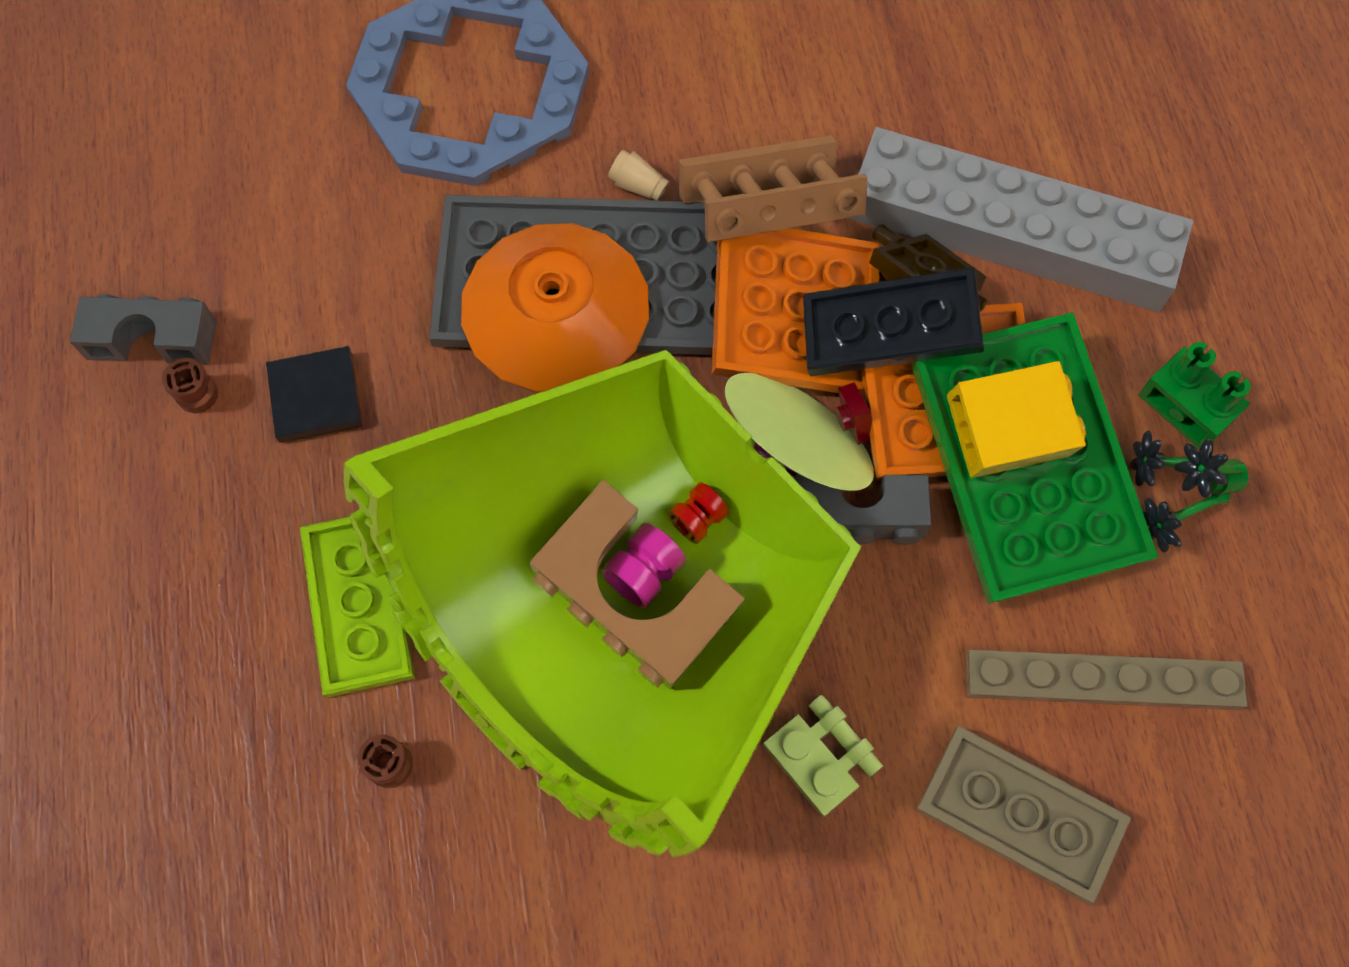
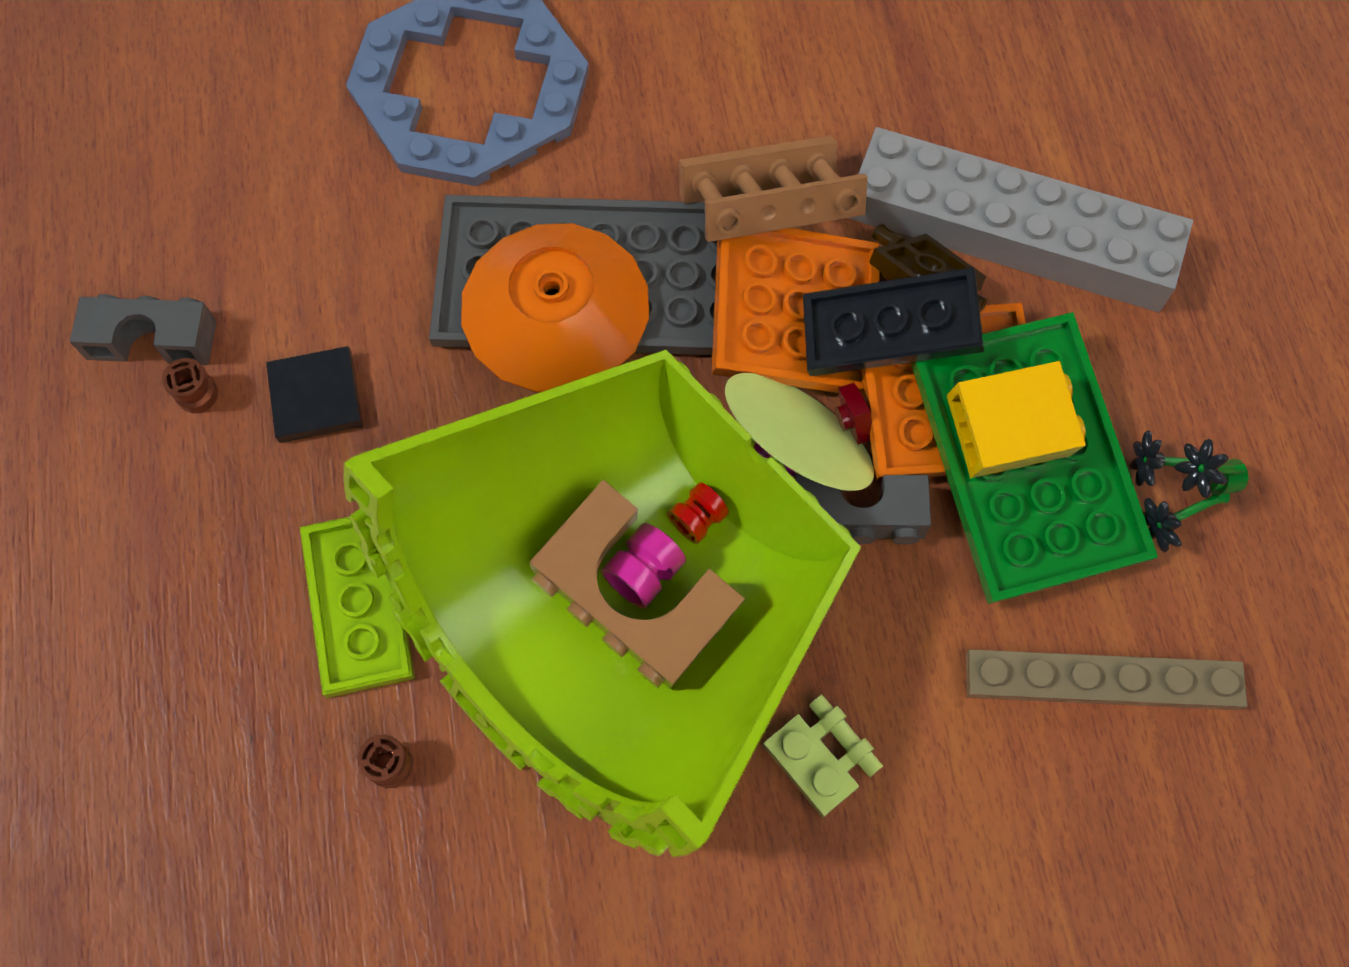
tan cone [608,150,670,201] -> none
dark tan plate [915,725,1131,905] -> none
green brick [1138,342,1251,450] -> none

